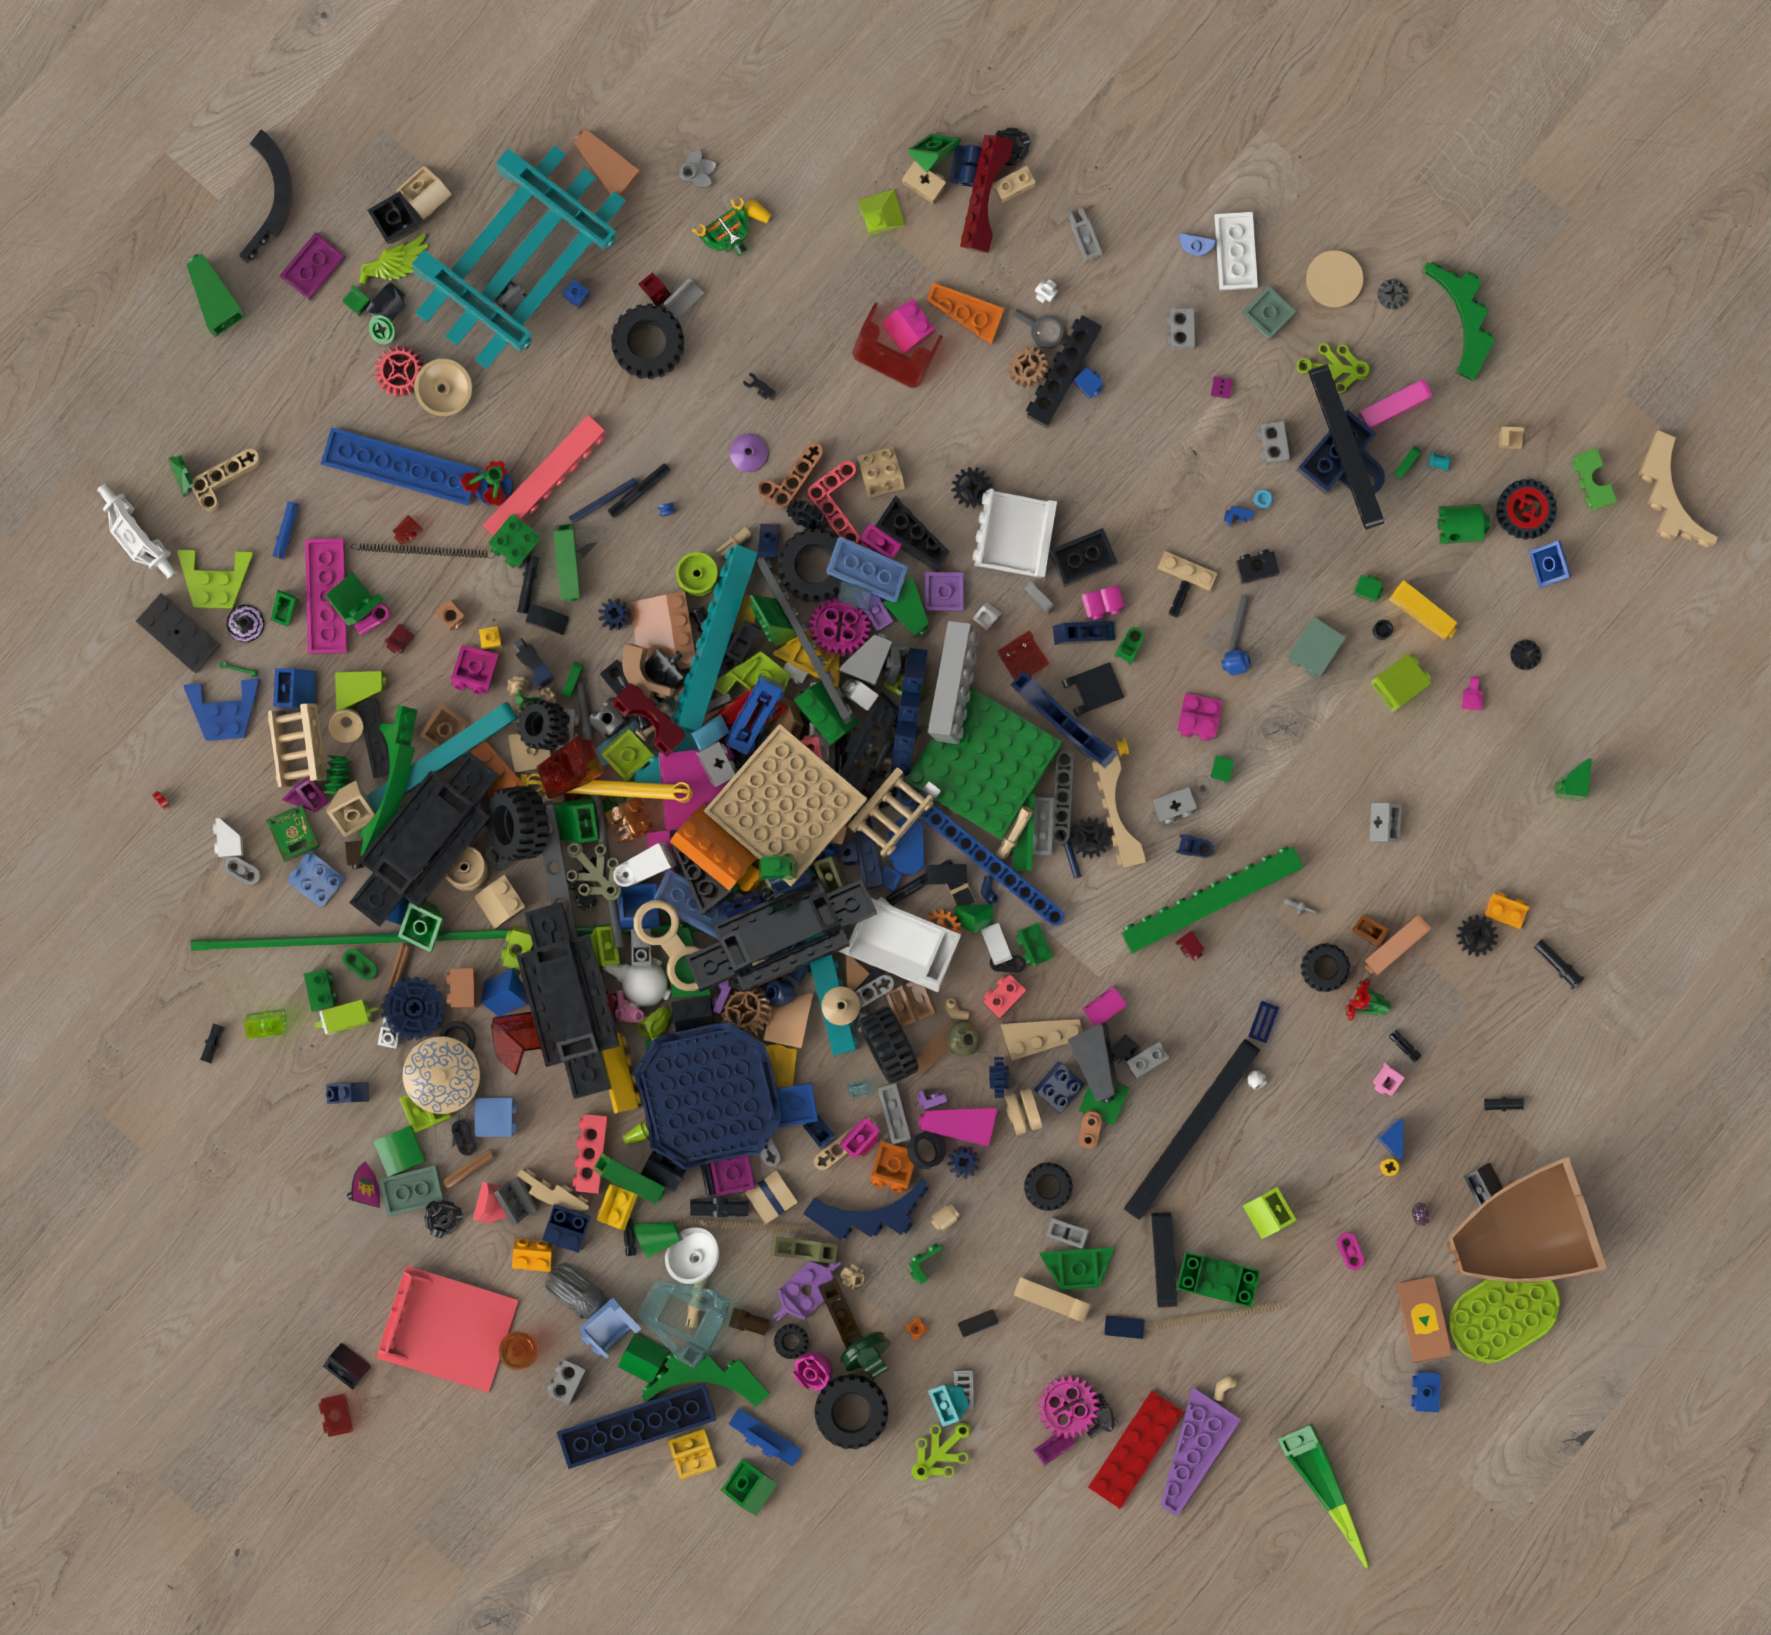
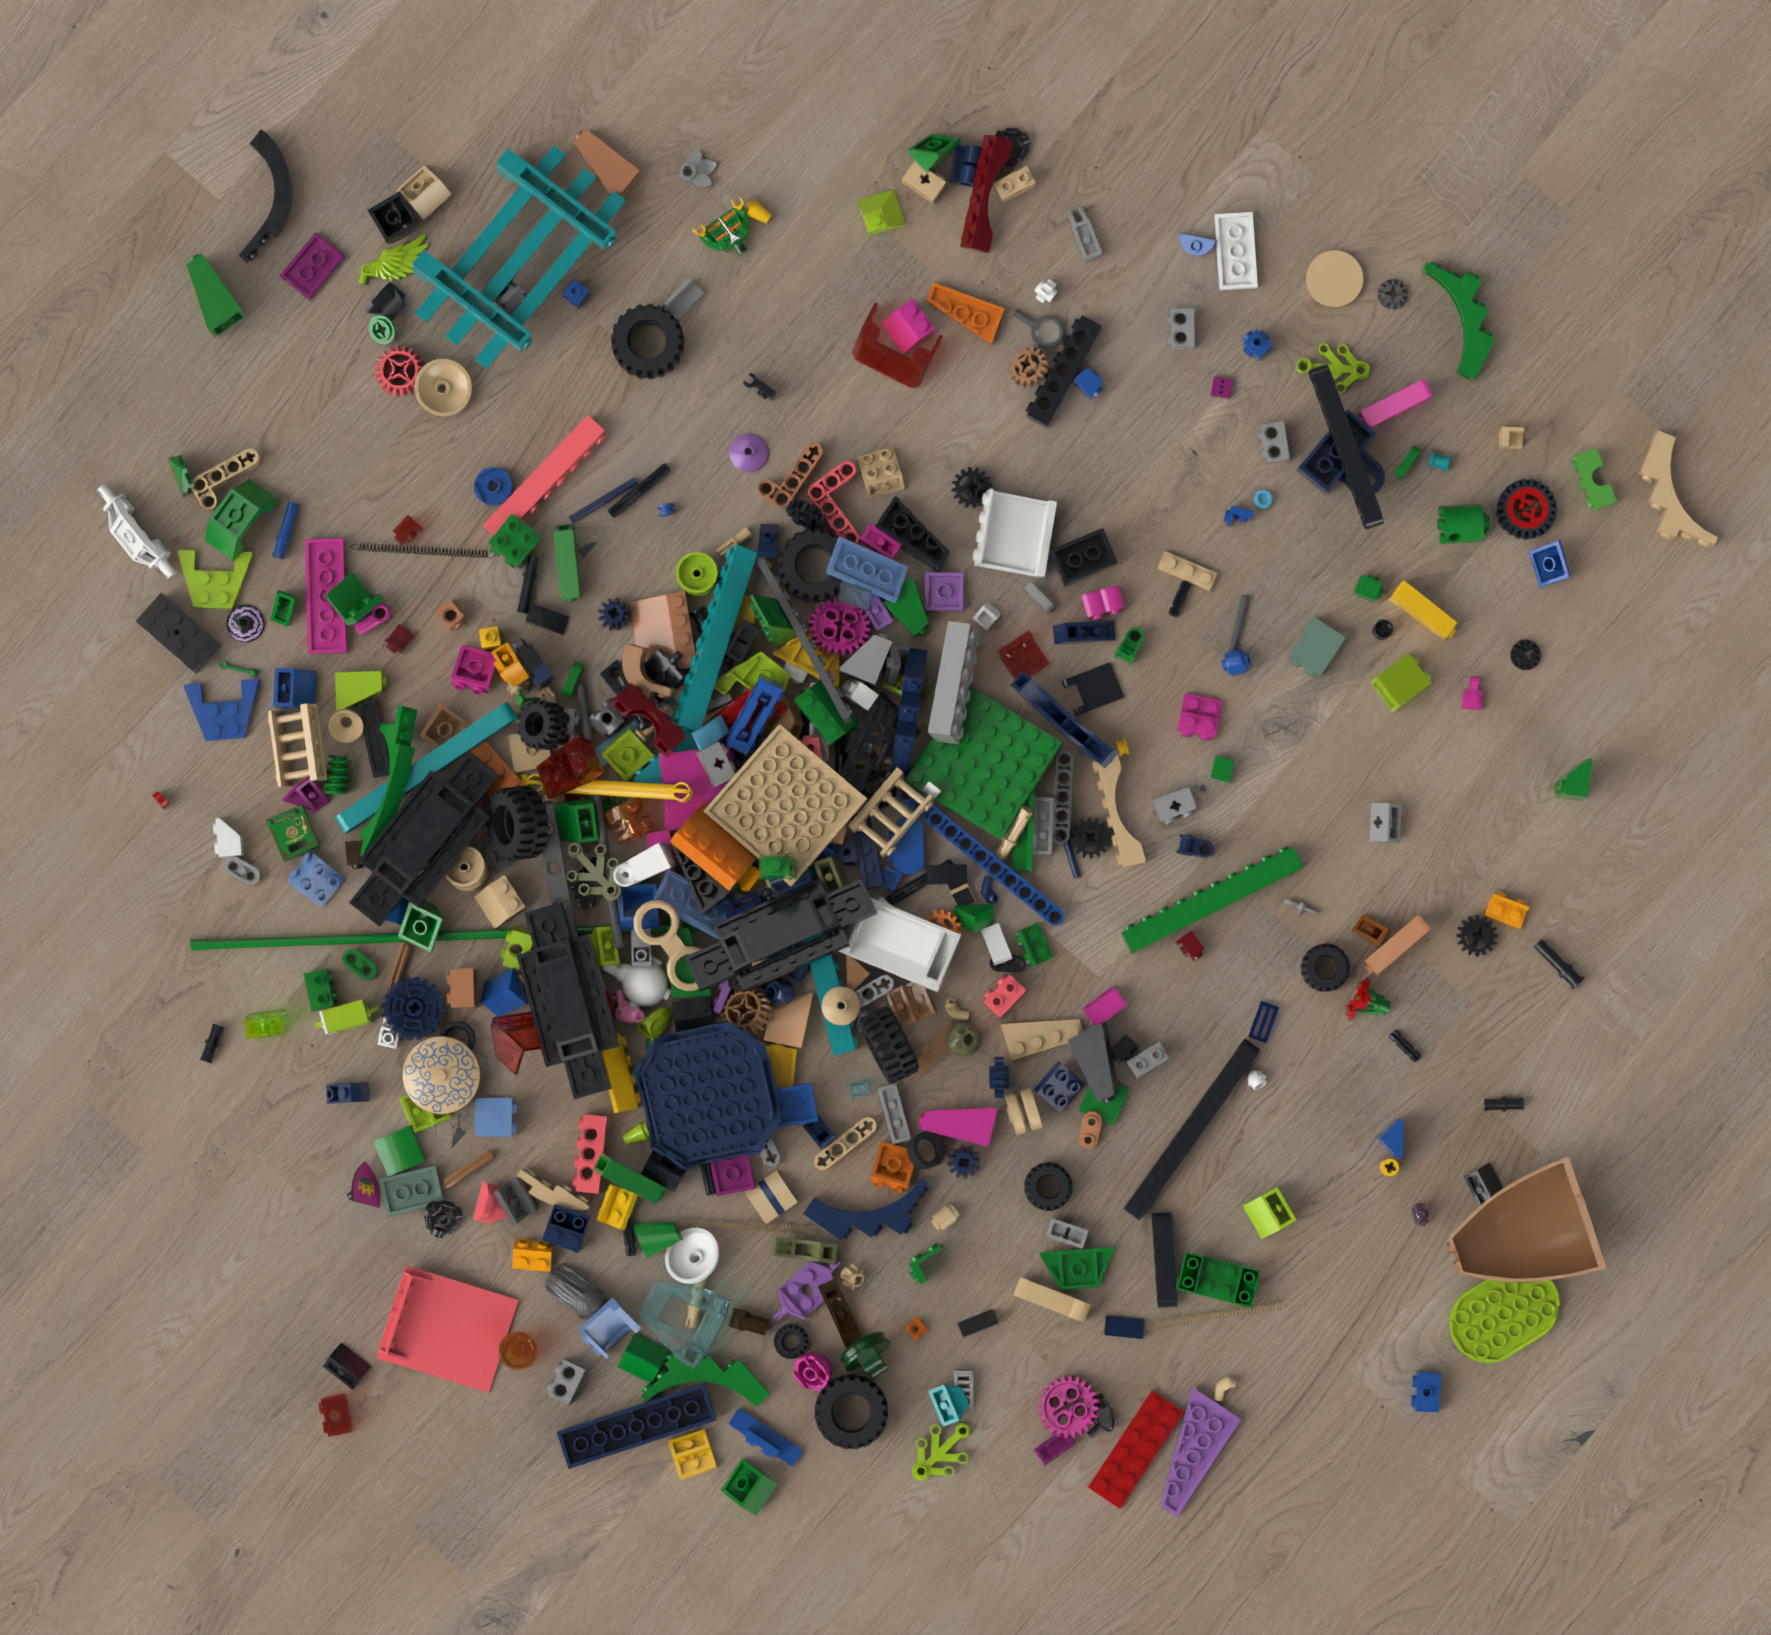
blue plate [321,427,479,506] -> none
tan slope [326,781,376,837] -> none
green panel [342,285,371,316] -> none
black beam [451,1120,476,1156] -> none
red plant [460,461,507,506] -> none
dark red bracket [638,272,671,307] -> none
black piece [690,1198,749,1217] -> none
dark pink slope [839,1117,881,1159] -> none
medium lavender bracket [917,1090,947,1110] -> none
black brick [1236,549,1280,585] -> none
sand green plate [1242,285,1296,340] -> none
green plate [1278,1423,1369,1568] -> none
dark pink plate [1337,1233,1364,1270] -> none
bright pink brick [1373,1062,1405,1096] -> none
nougat slope [1396,1276,1452,1363] -> none
none -> green slope [205,479,279,561]
none -> light orange brick [491,642,529,687]
none -> blue brick [1242,329,1273,361]

